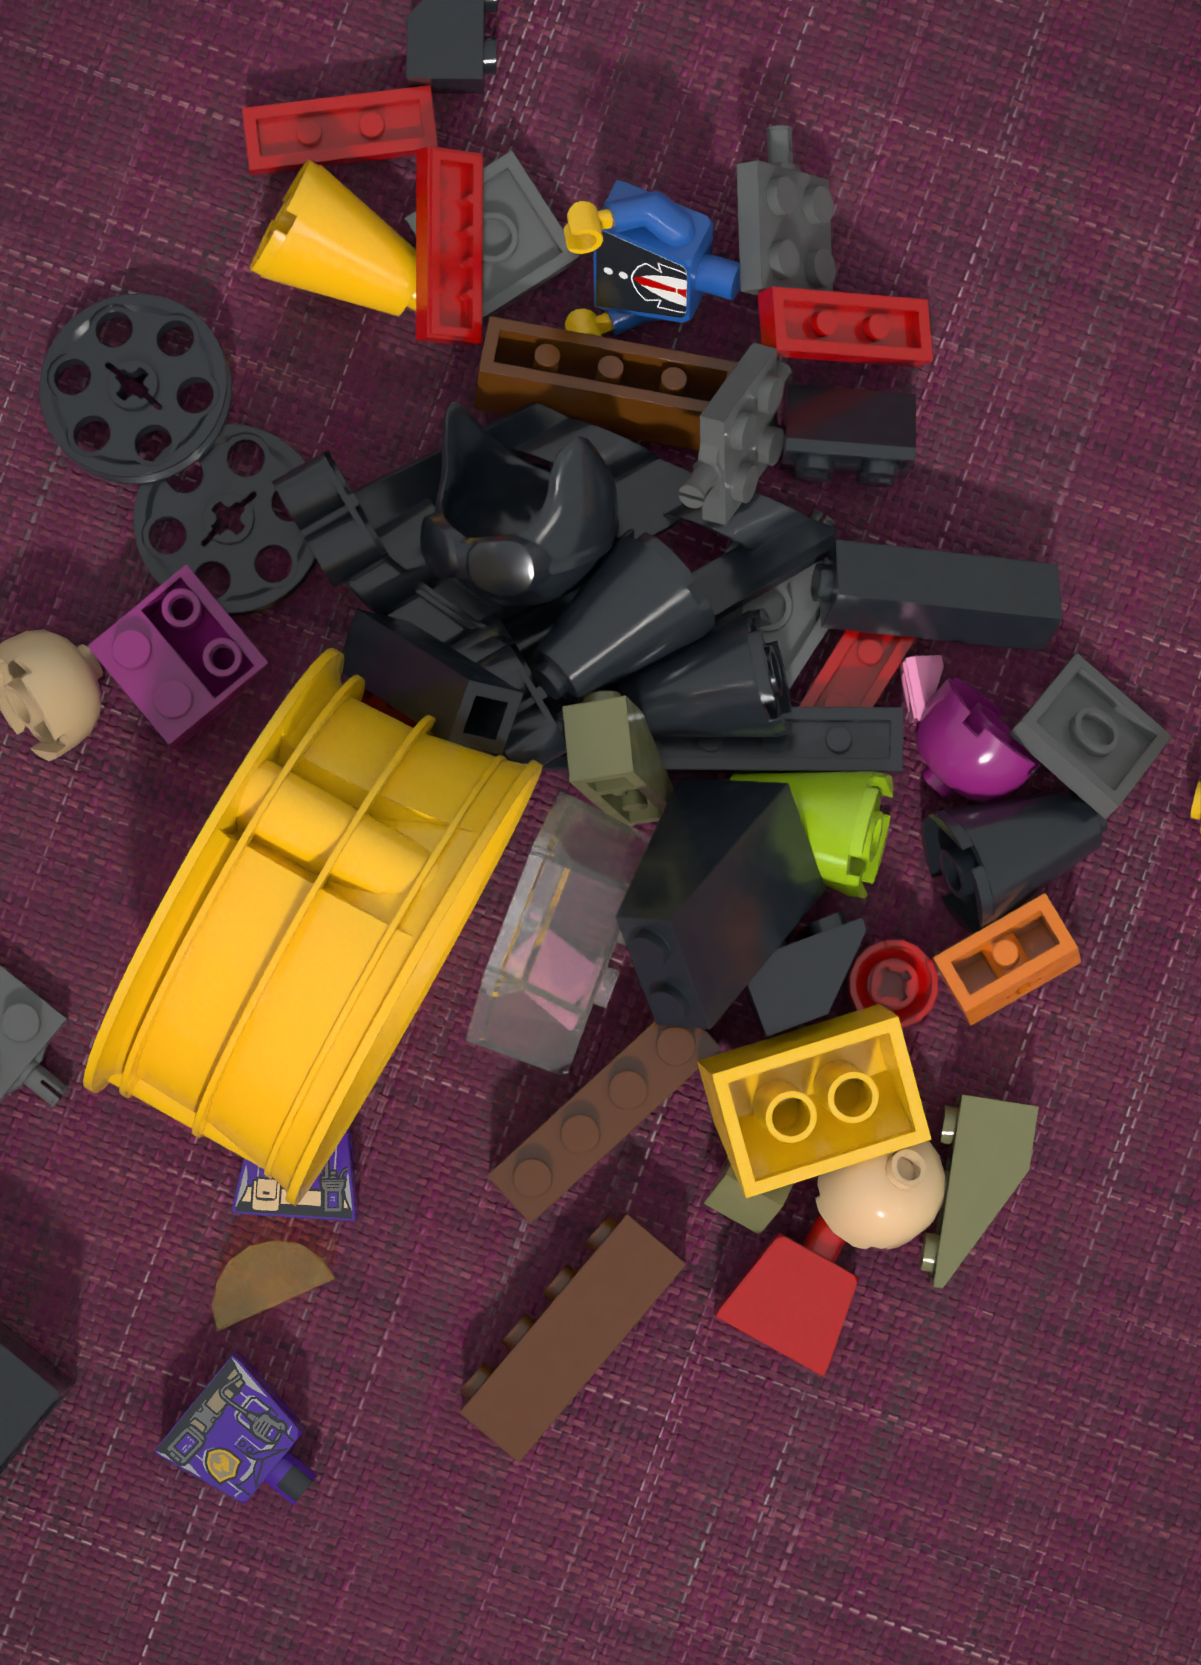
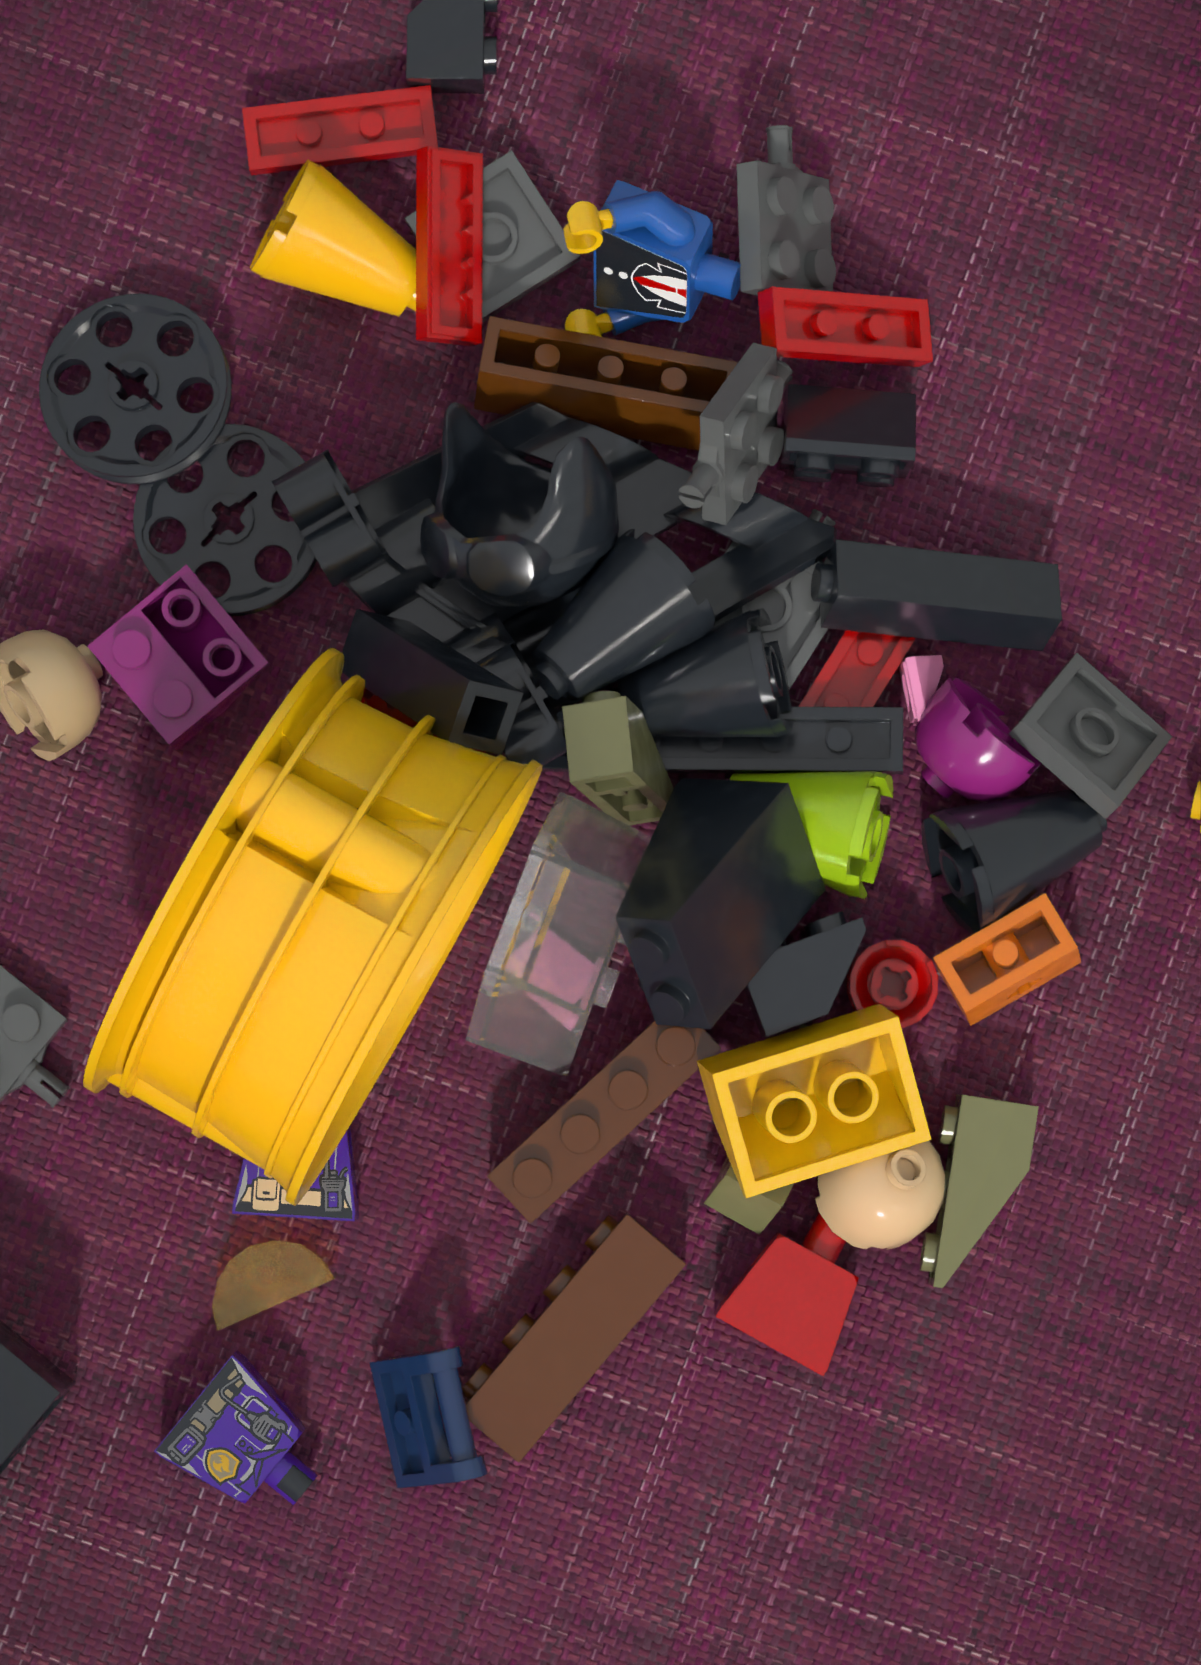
none -> dark blue plate [370,1346,488,1488]

